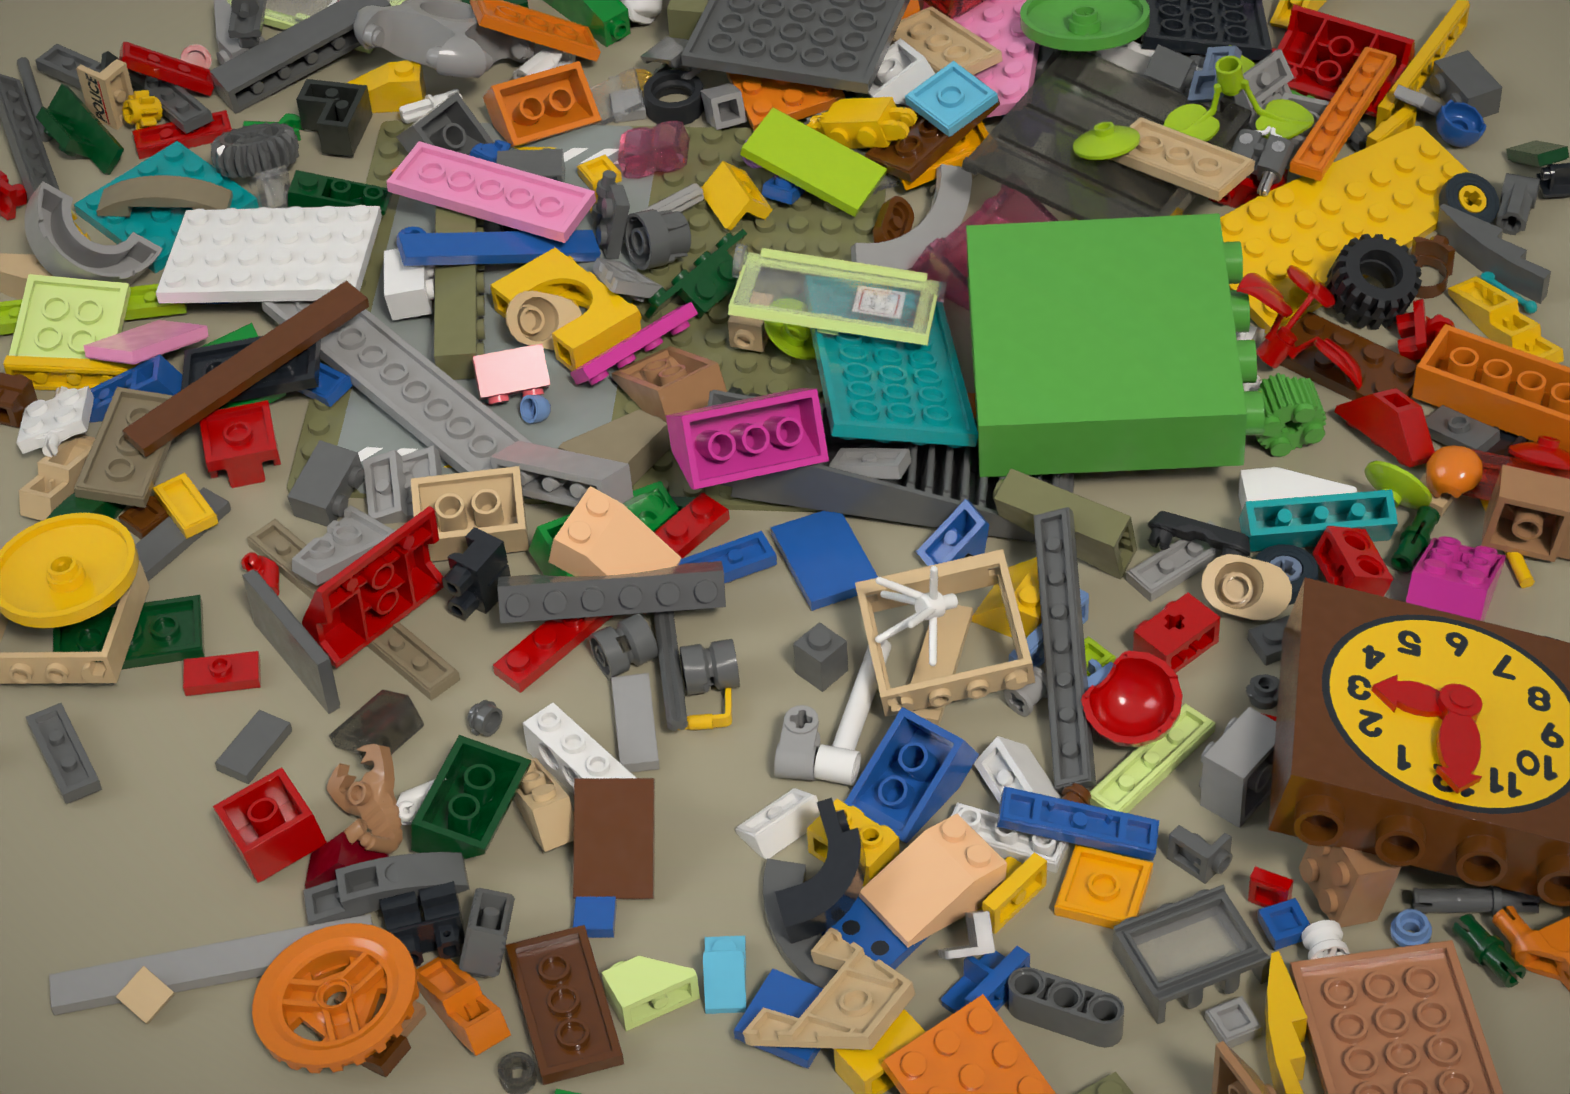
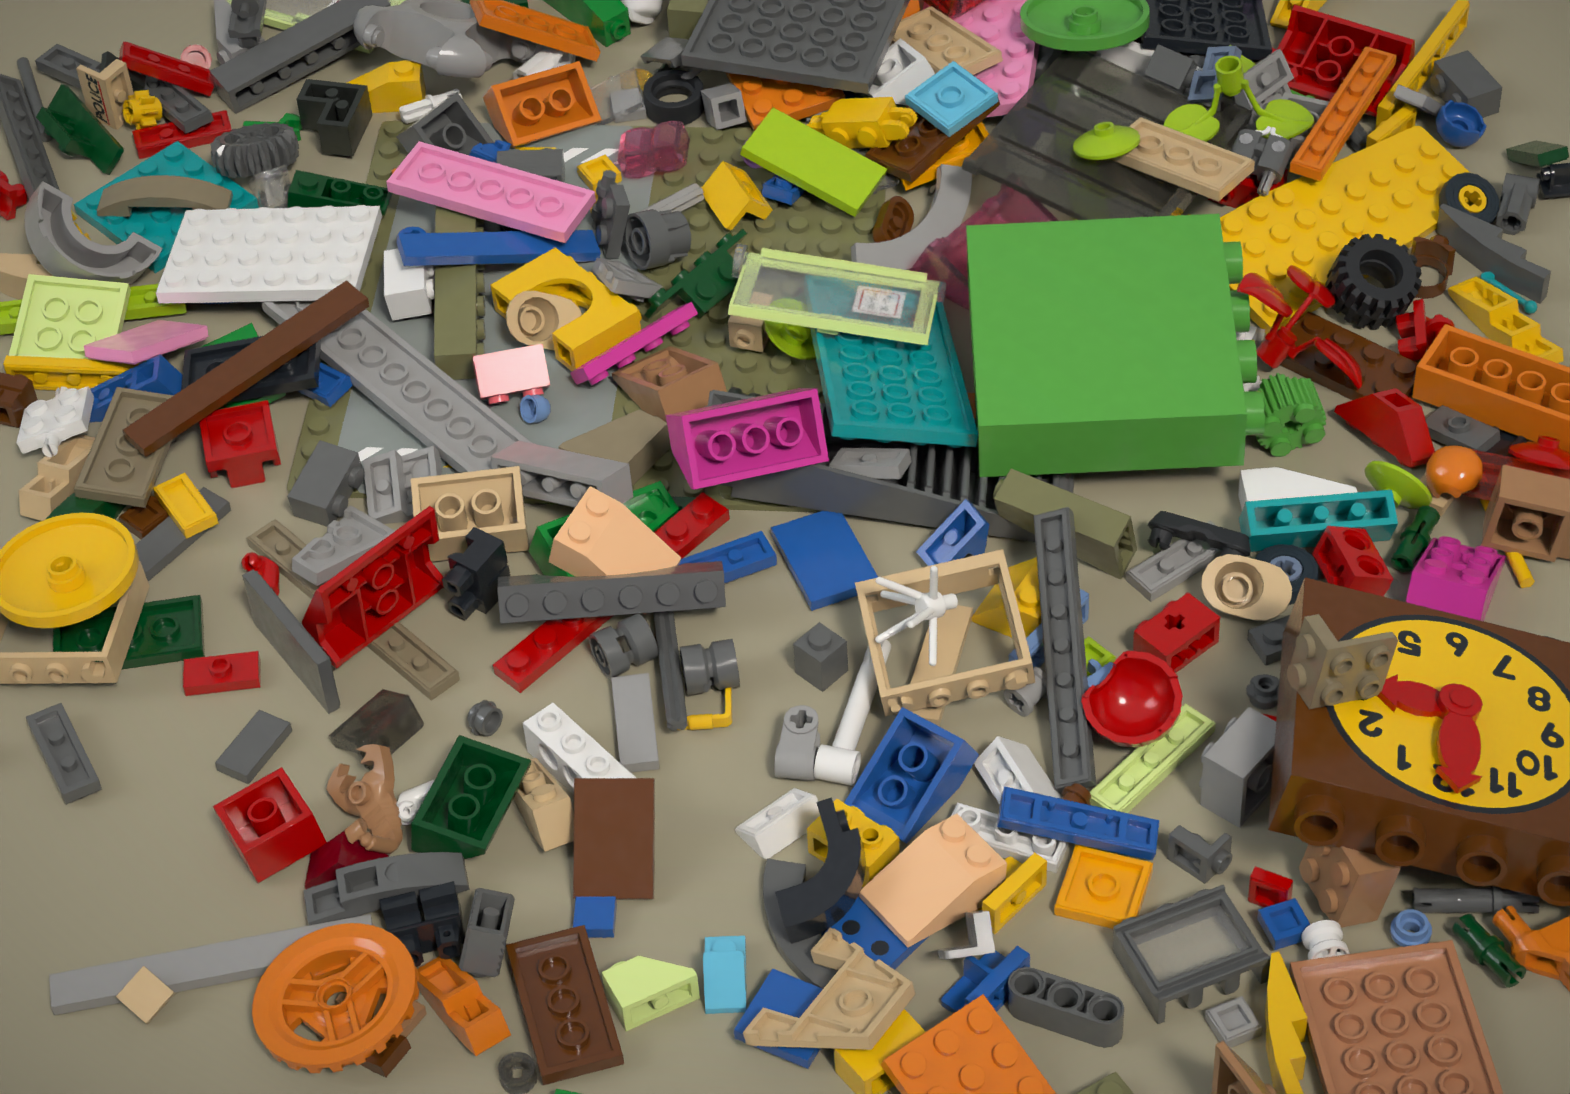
none -> dark tan bracket [1287,614,1398,709]

